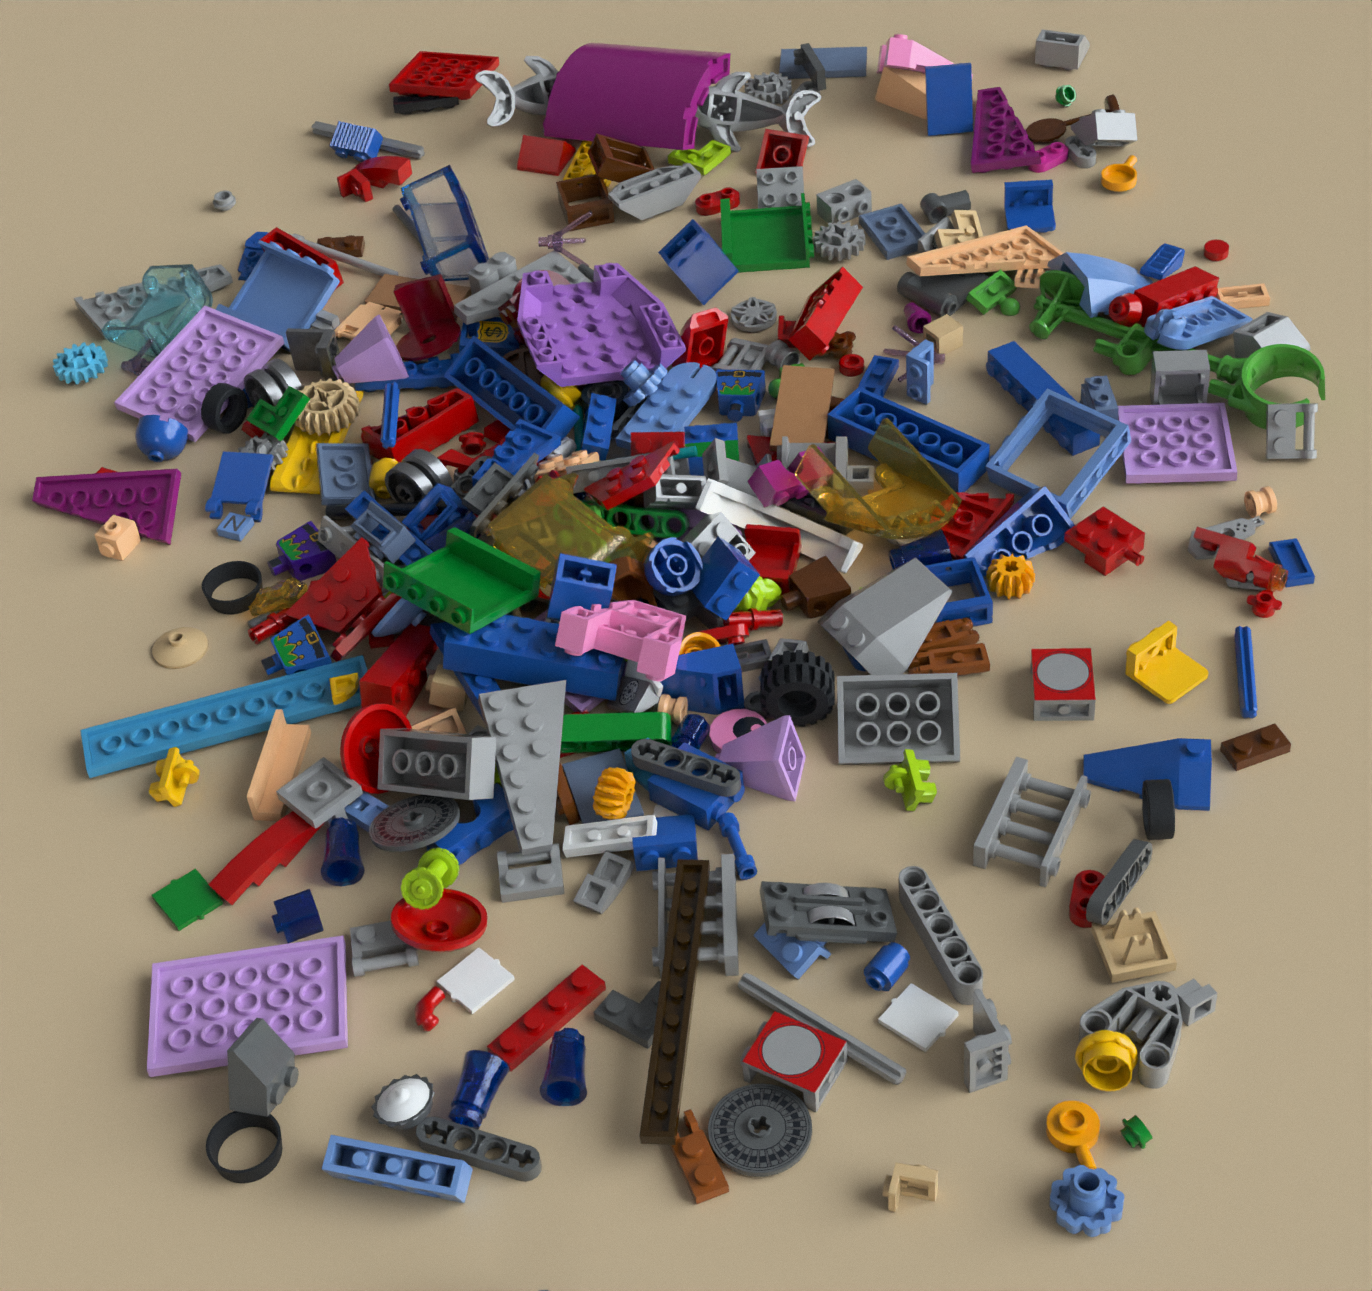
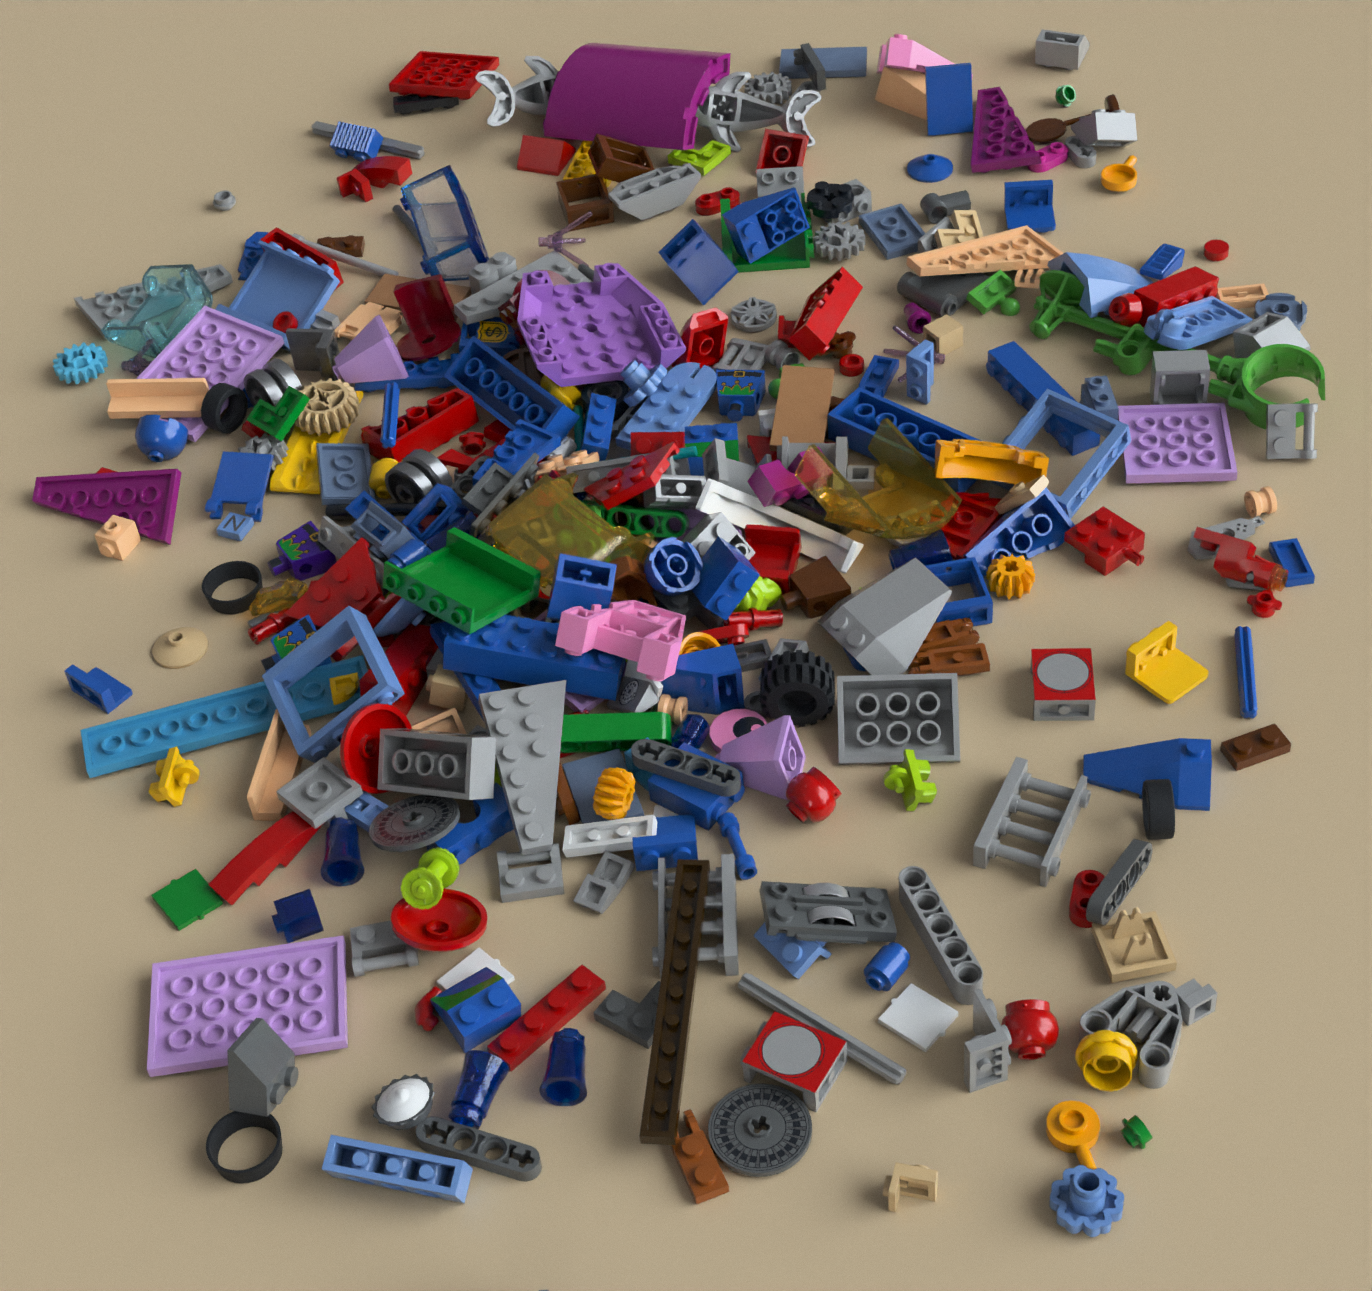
none -> blue panel [64,664,133,714]
none -> light nougat panel [106,378,209,419]
none -> medium blue window [262,606,405,763]
none -> red tile [273,311,298,334]
none -> blue brick [387,539,429,569]
none -> blue slope [430,967,521,1053]
none -> blue slope [722,187,810,264]
none -> red piece [786,767,842,823]
none -> black plate [807,181,854,219]
none -> blue dish [907,154,953,183]
none -> light orange windscreen [935,439,1049,485]
none -> tan plate [995,474,1049,515]
none -> red piece [1001,999,1059,1060]
none -> sand blue plate [1254,293,1307,331]

